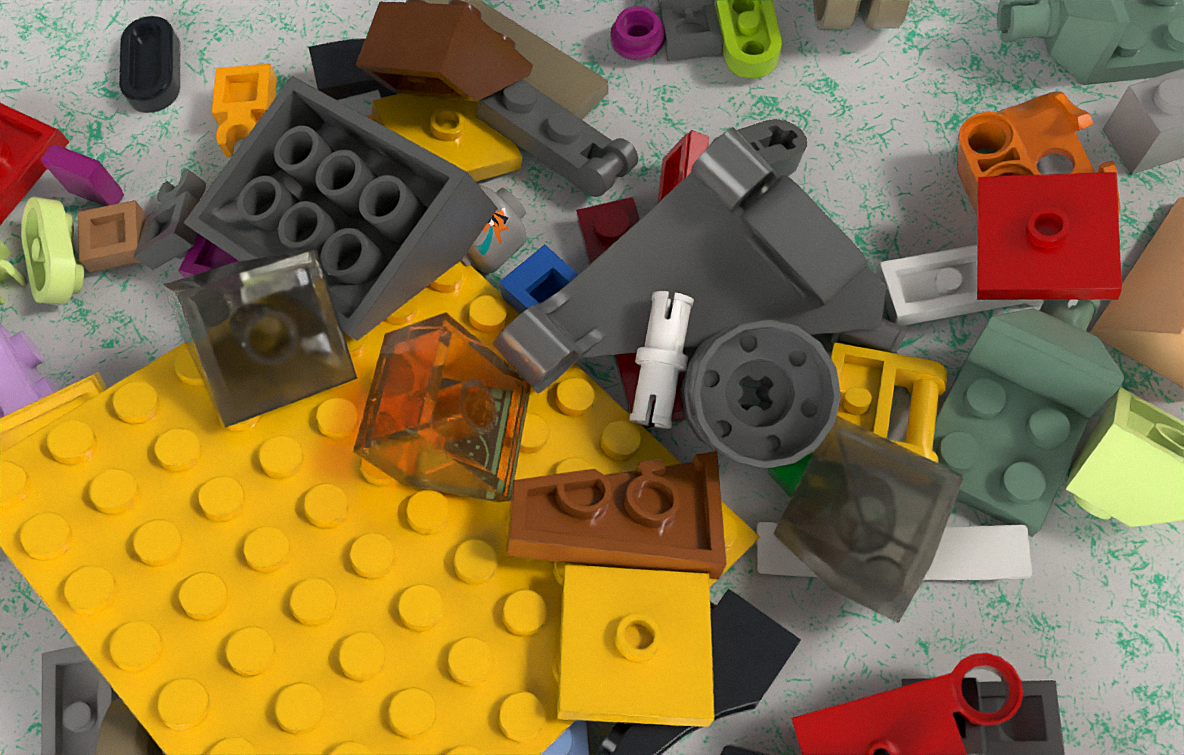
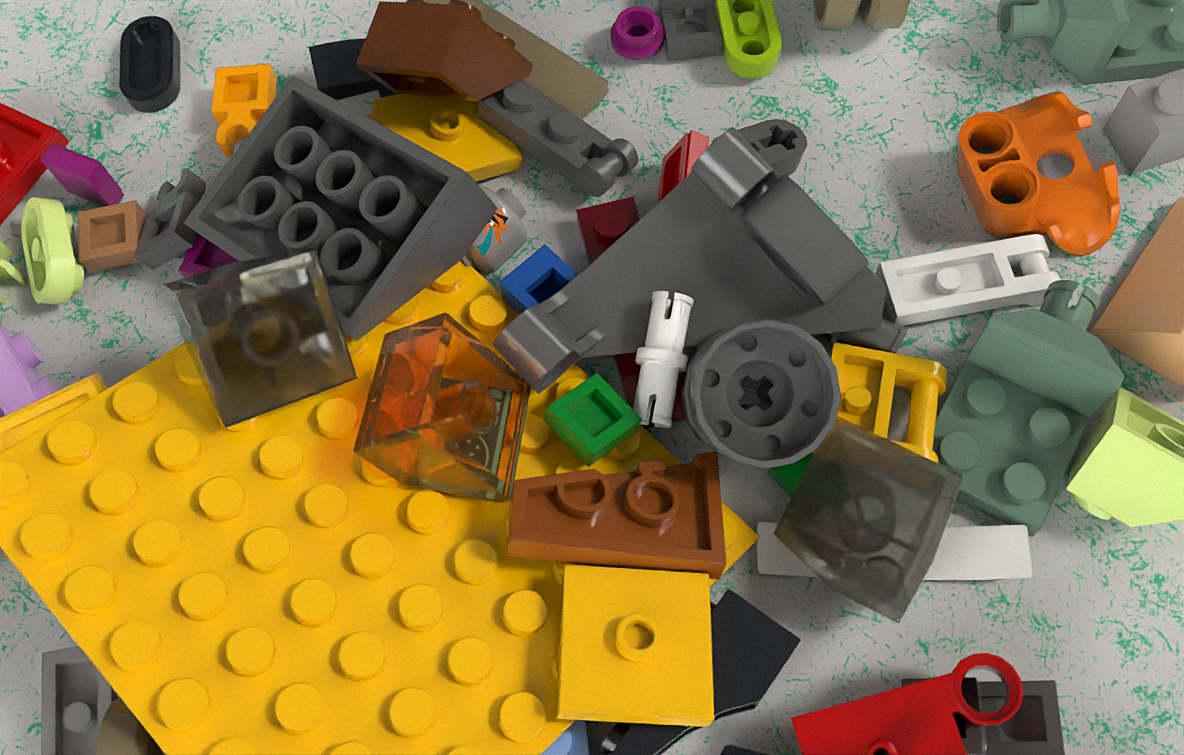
red plate [977,172,1122,300] -> none
none -> green plate [544,373,642,467]

